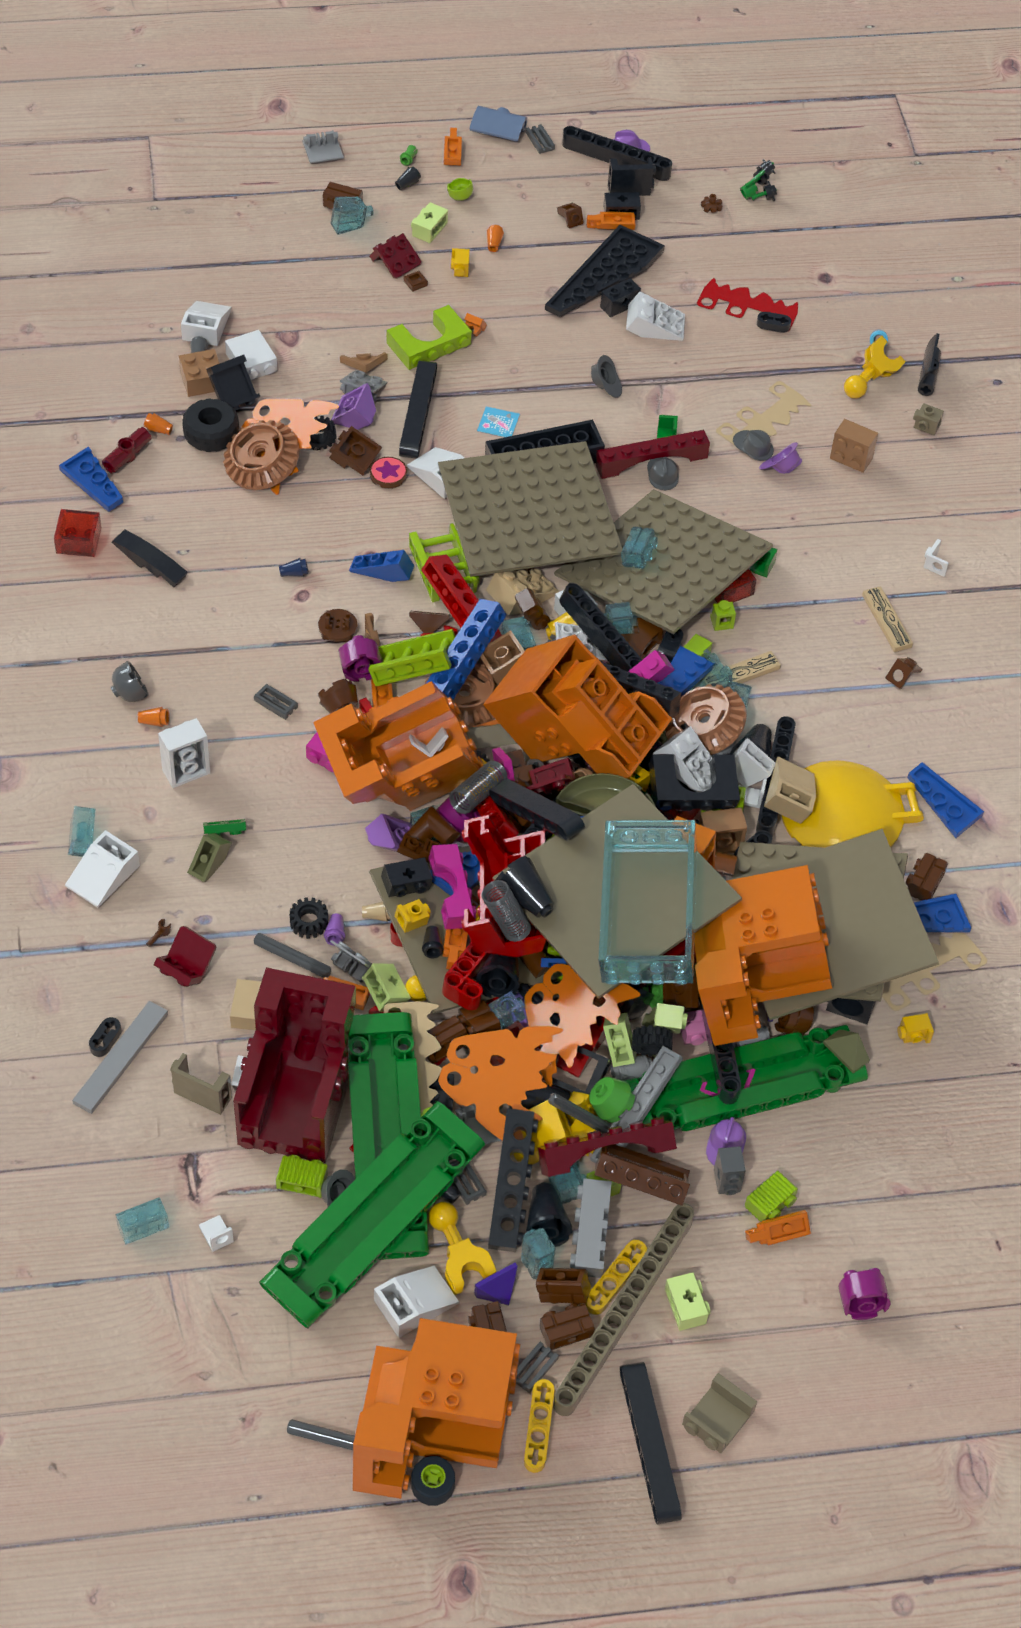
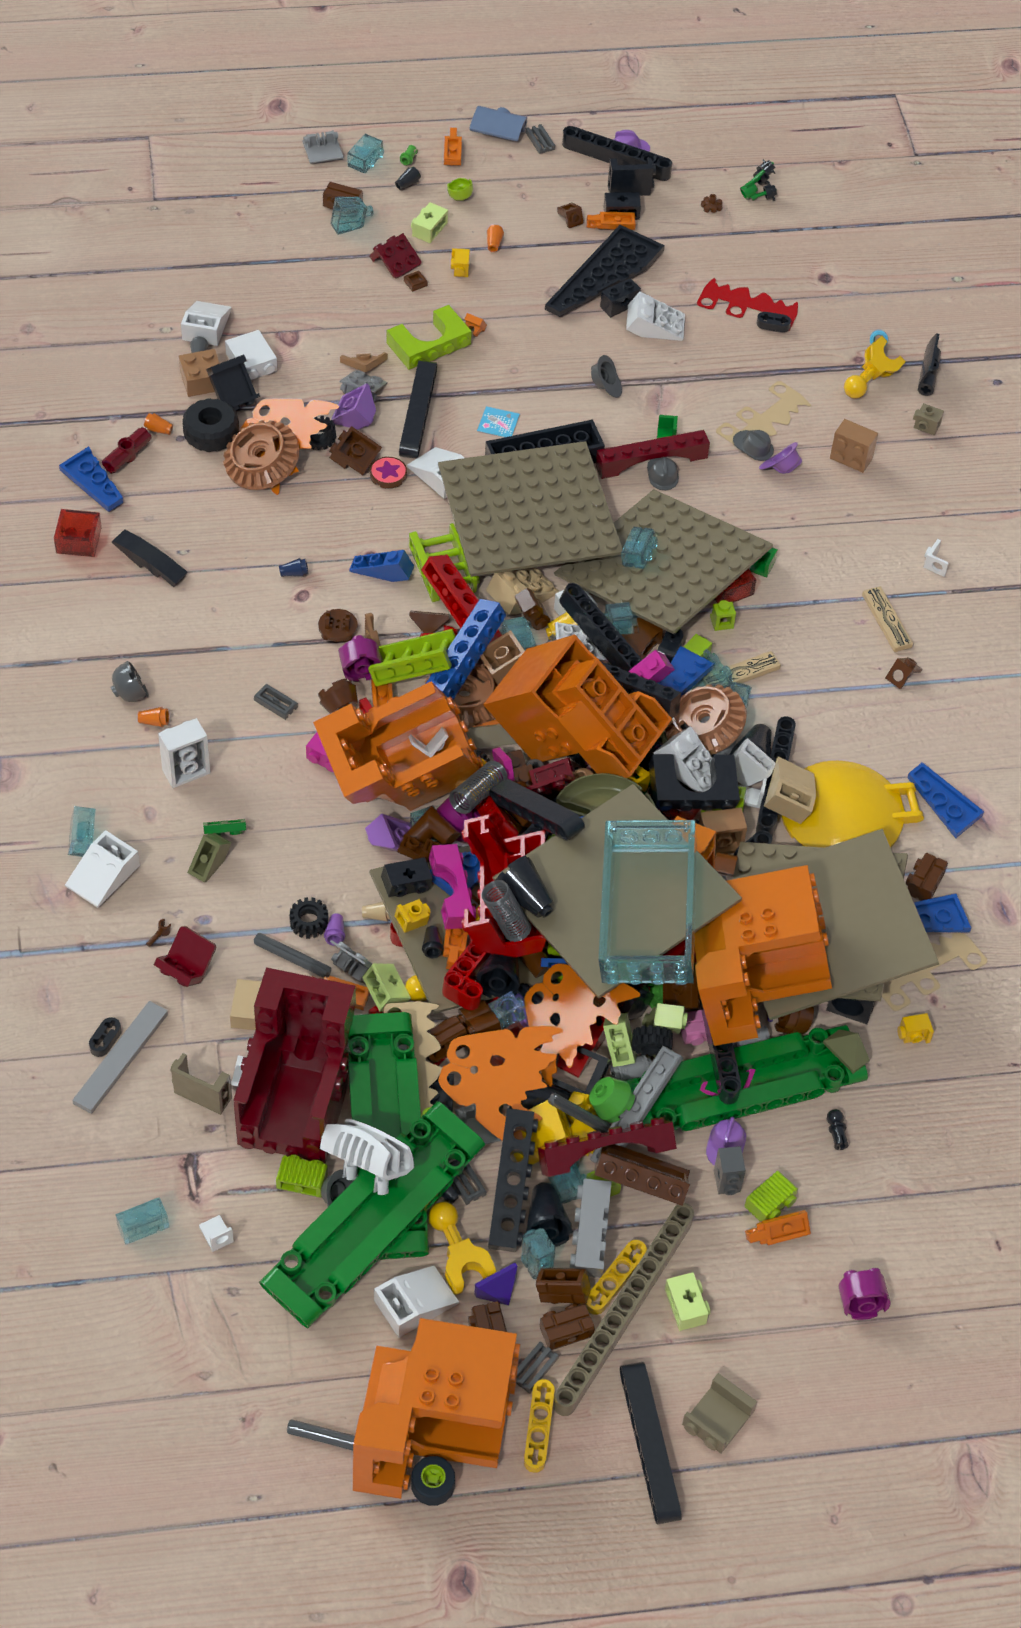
none -> white piece [320,1119,414,1195]
none -> clear light blue brick [347,134,384,174]
none -> black pin [826,1109,849,1150]

